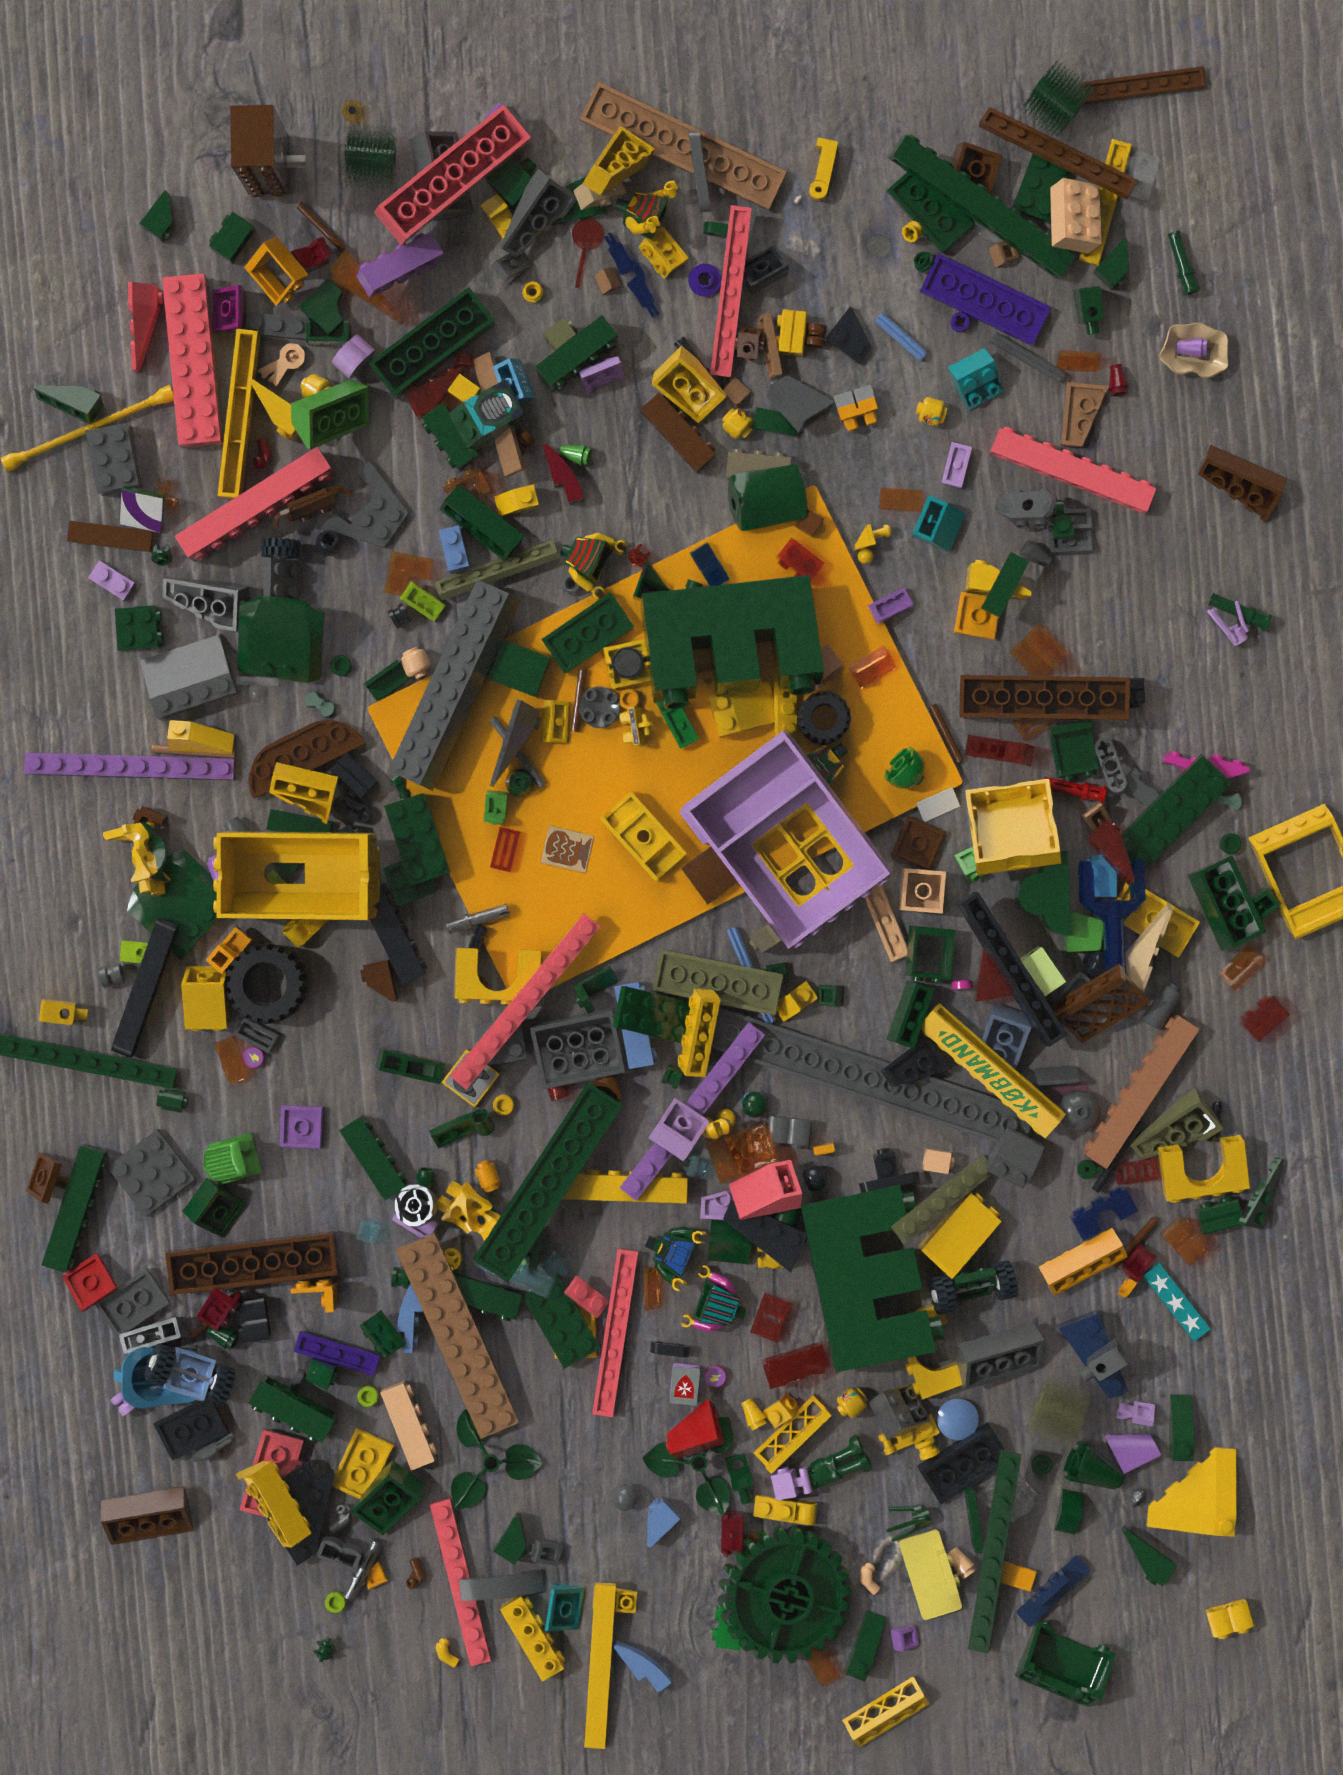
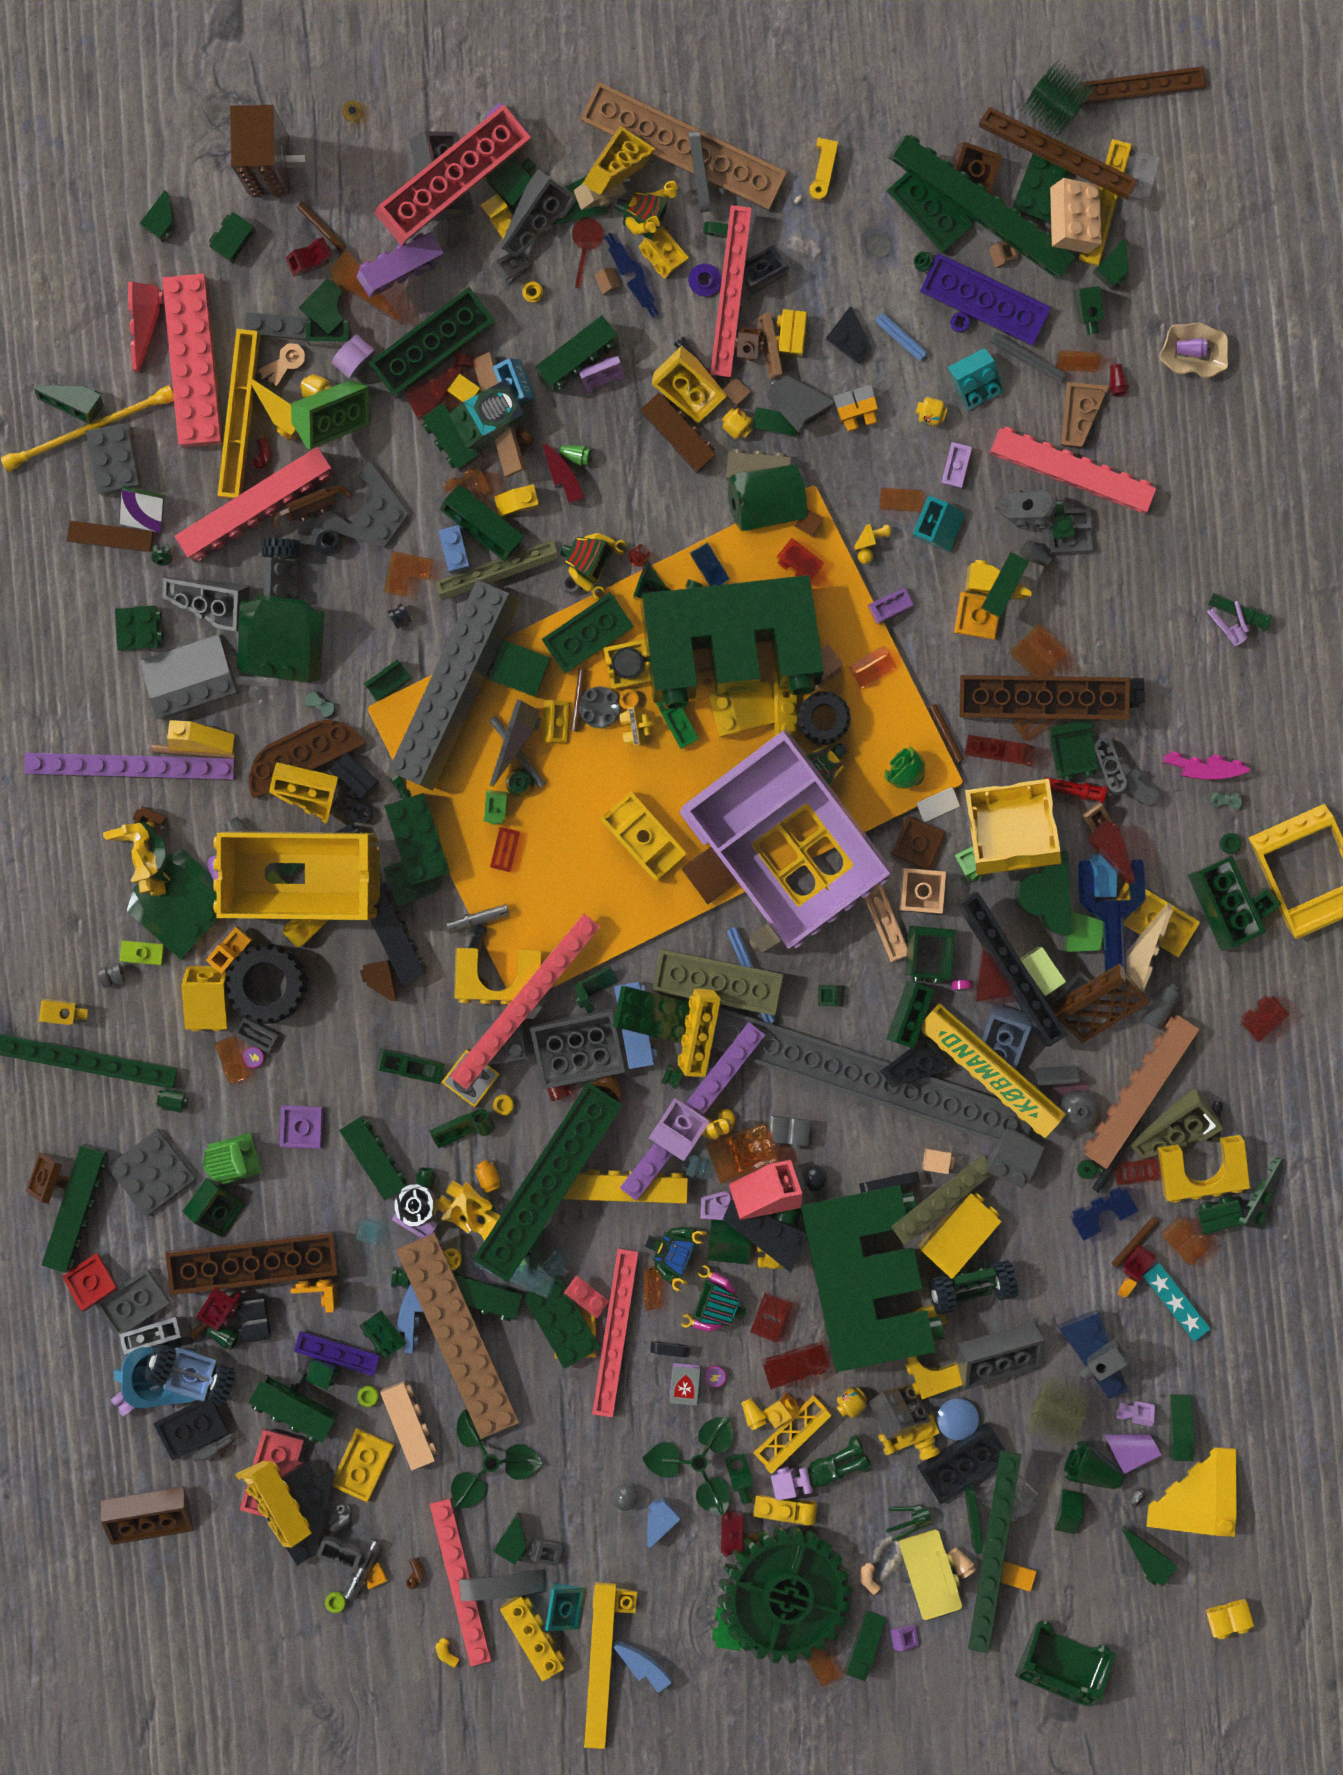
lavender plate [88,560,136,601] -> none
black beam [111,917,179,1058] -> none
clear orange arm [156,478,178,508] -> none
magenta slope [213,285,245,332] -> none
light orange window [244,236,309,306] -> none
dark green tile [266,809,332,833] -> none
dark green wheel [313,1637,336,1662] -> none
dark green tile [330,655,352,676] -> none
dark green piece [343,124,398,190] -> none
dark green slope [350,1460,425,1535] -> none
lime plate [400,582,446,622] -> none
light nougat head [400,647,431,679] -> none
sticker [541,826,594,873] -> none
olive brick [543,318,578,351] -> none
red slope [666,1400,724,1458] -> none
dark green piece [741,1091,768,1118] -> none
dark green tile [765,962,789,983] -> none
yellow slope [777,981,818,1022] -> none
reddish brown wheel [804,323,827,348] -> none
light orange tile [812,1142,835,1156] -> none
yellow fence [842,1677,930,1748] -> none
black bracket [873,1148,898,1179] -> none
yellow bush [902,221,923,242] -> none
dark blue bracket [1016,1555,1090,1627] -> none
dark green plate [1031,1454,1052,1475] -> none
light orange brick [1039,1228,1128,1296] -> none
black head [1082,950,1115,978] -> none
dark green plate [1112,754,1232,873] -> none
dark green pin [1167,230,1201,296] -> none
reddish brown wedge [1198,445,1287,523] -> none
clear orange slope [1218,945,1265,991] -> none

